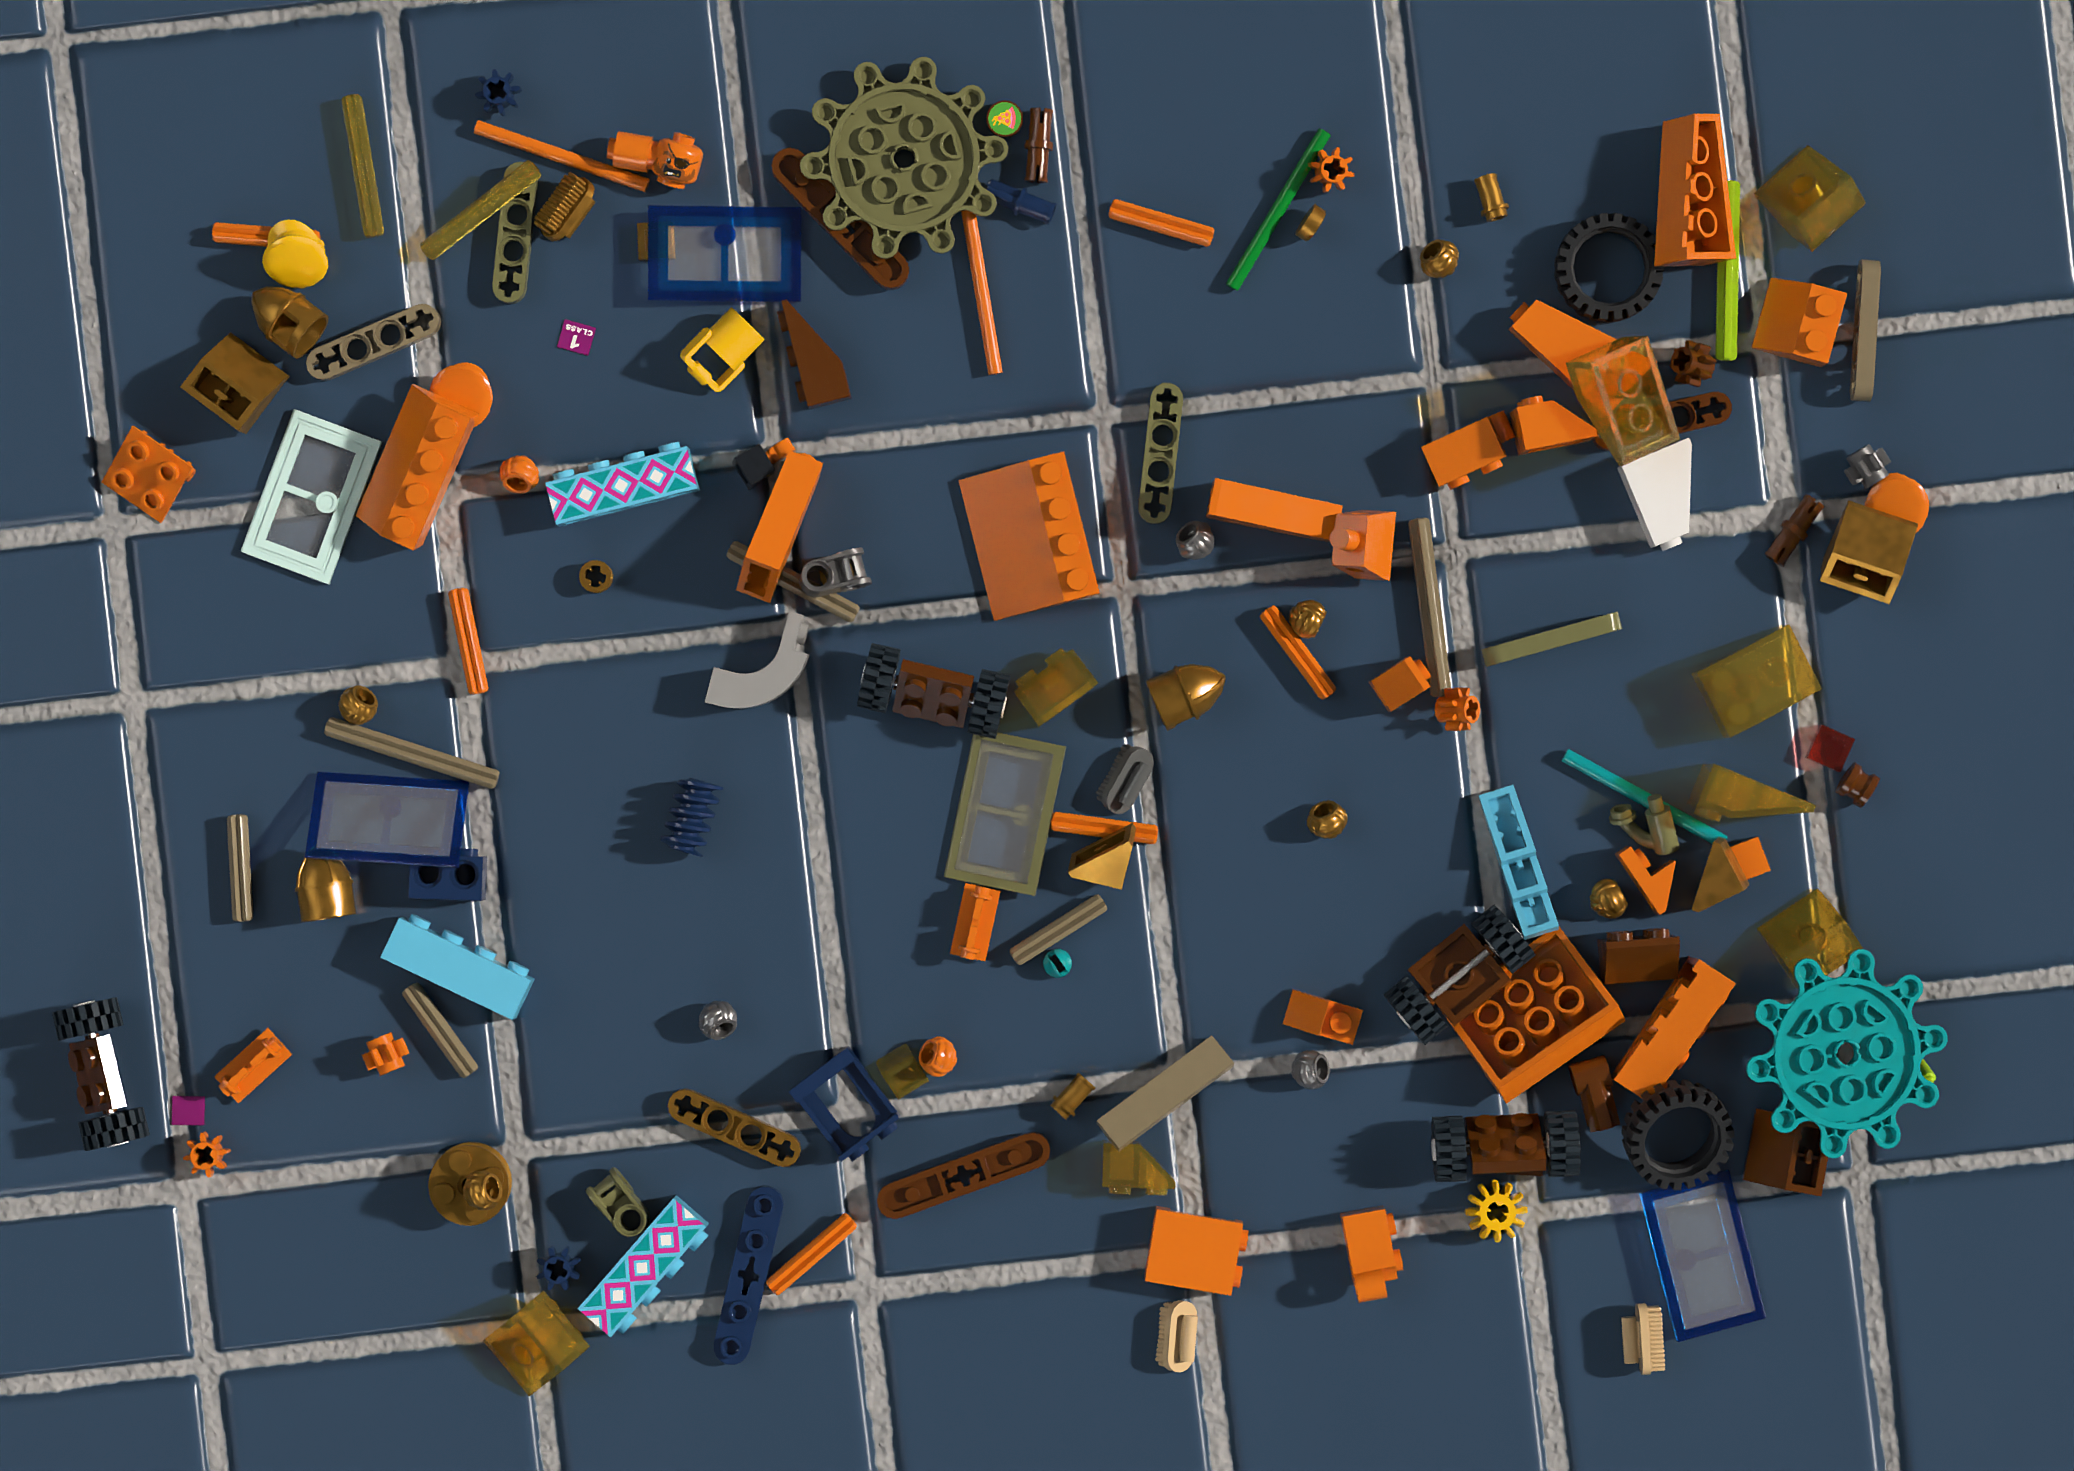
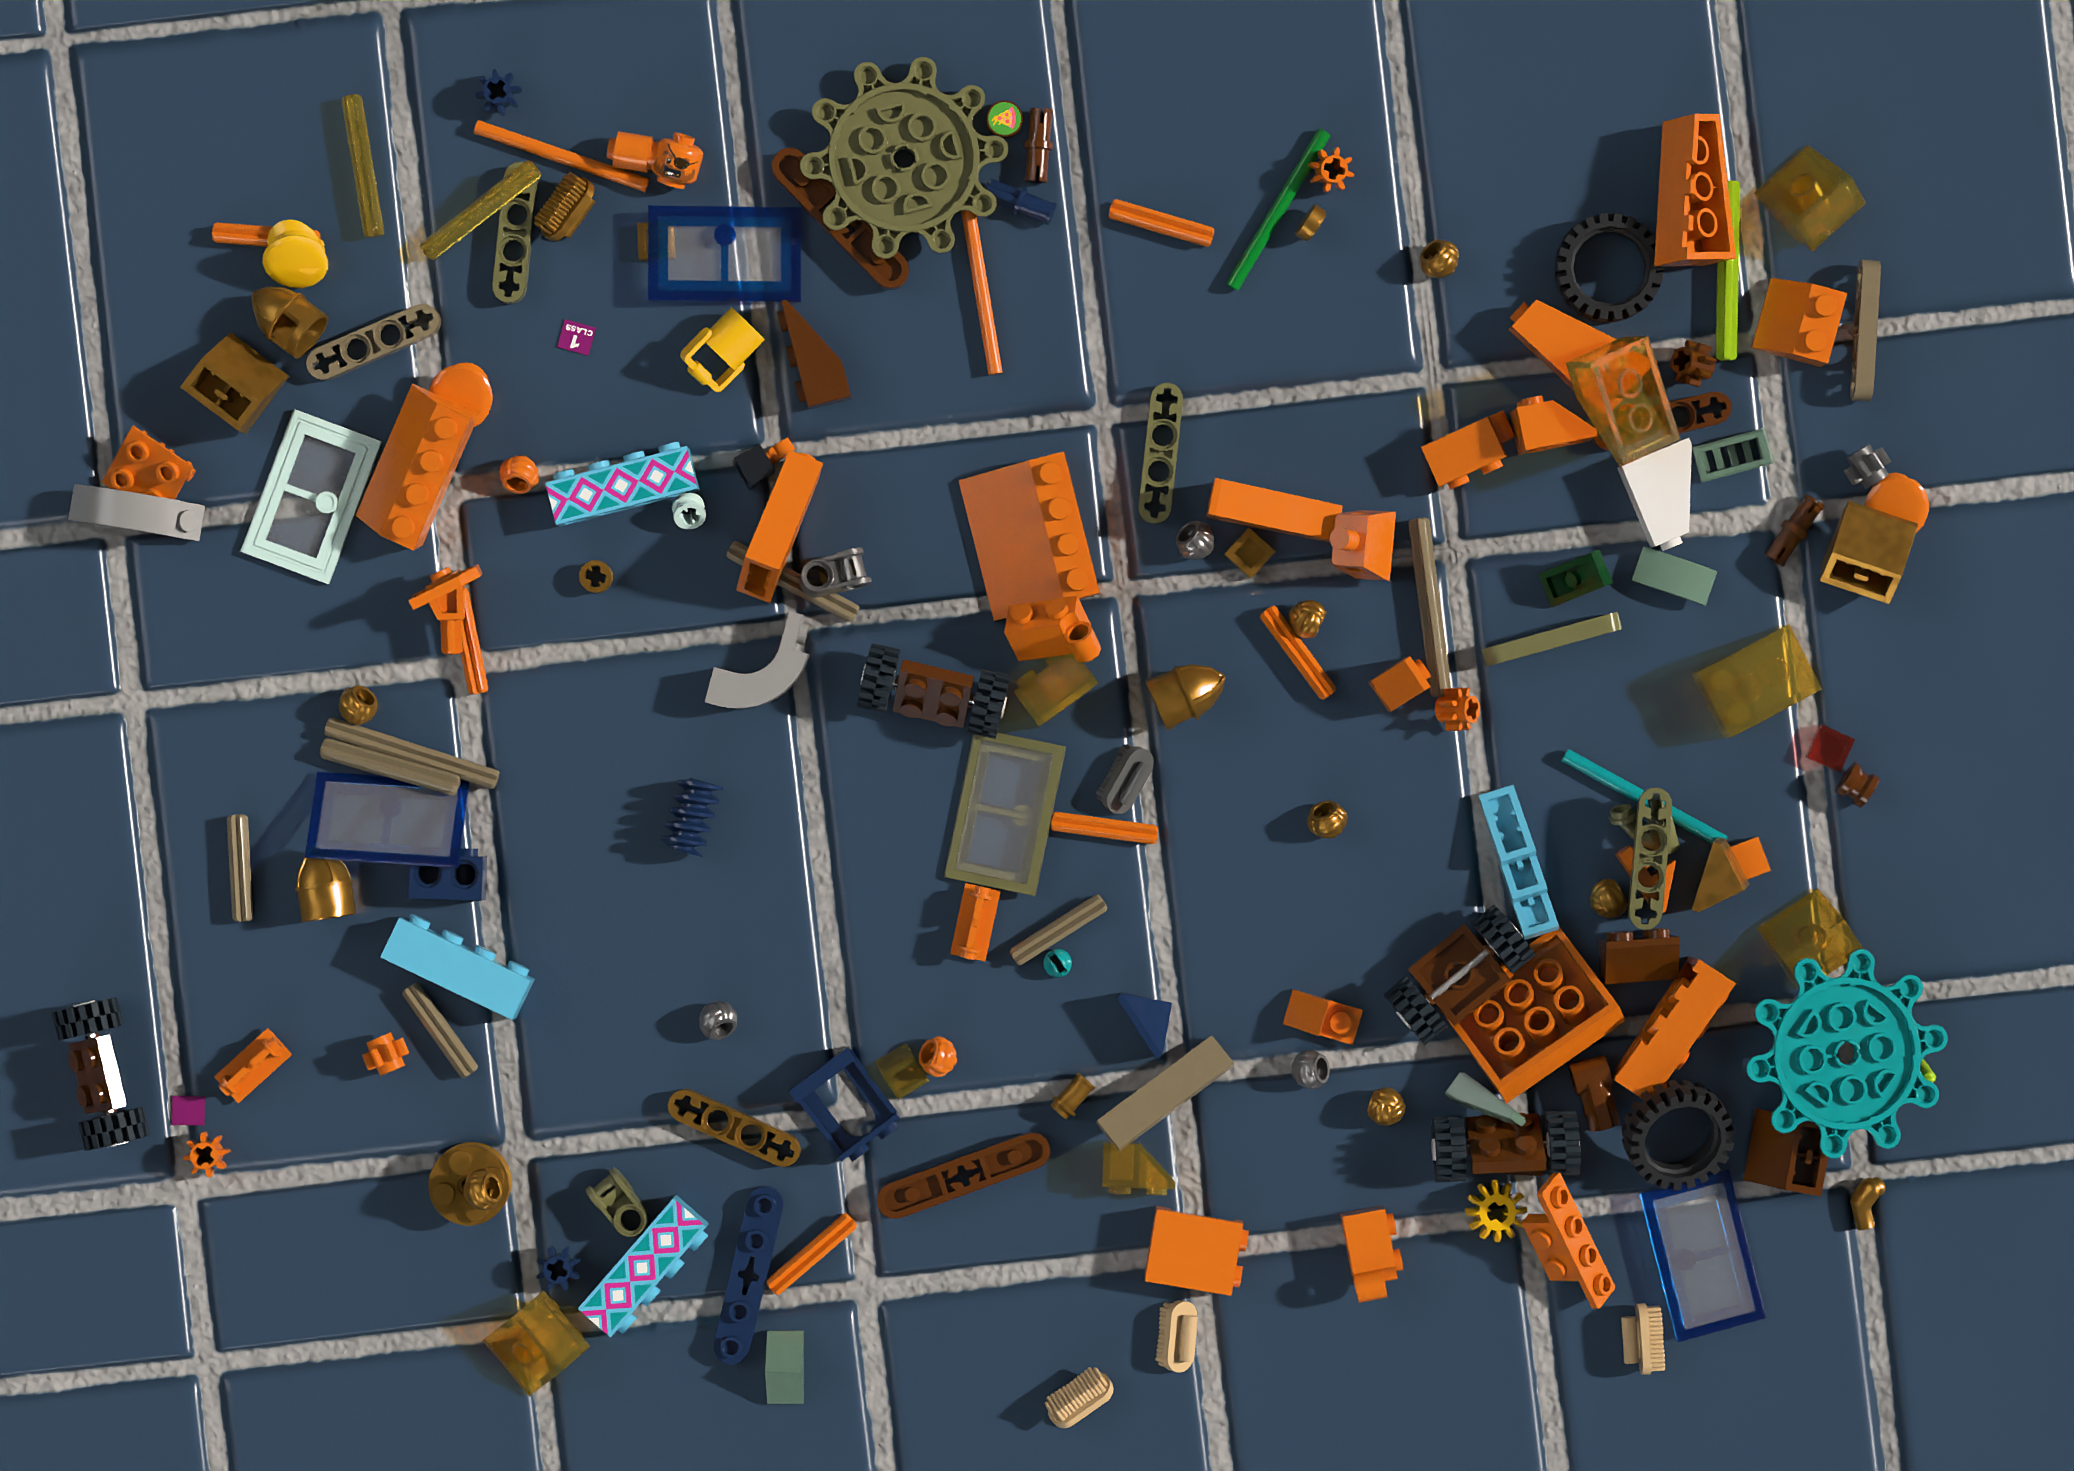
pearl gold slope [1068,823,1136,890] -> none
pearl gold pin [1474,173,1509,222] -> none
clear yellow slope [1687,763,1816,822] -> none
none -> light grey arch [68,484,205,541]
none -> dark tan axle [320,738,460,795]
none -> orange piece [408,564,483,655]
none -> light aqua bush [672,493,706,529]
none -> sand green slope [765,1330,804,1404]
none -> orange hinge [1004,596,1101,662]
none -> tan piece [1044,1367,1114,1428]
none -> dark blue slope [1116,992,1172,1059]
none -> pearl gold tile [1224,527,1276,579]
none -> pearl gold piece [1368,1087,1406,1126]
none -> sand green slope [1445,1072,1526,1127]
none -> orange bracket [1522,1173,1615,1309]
none -> dark green slope [1538,549,1613,608]
none -> olive beam [1628,787,1672,930]
none -> sand green slope [1632,546,1717,606]
none -> sand green slope [1692,428,1774,483]
none -> pearl gold arm [1850,1177,1886,1230]

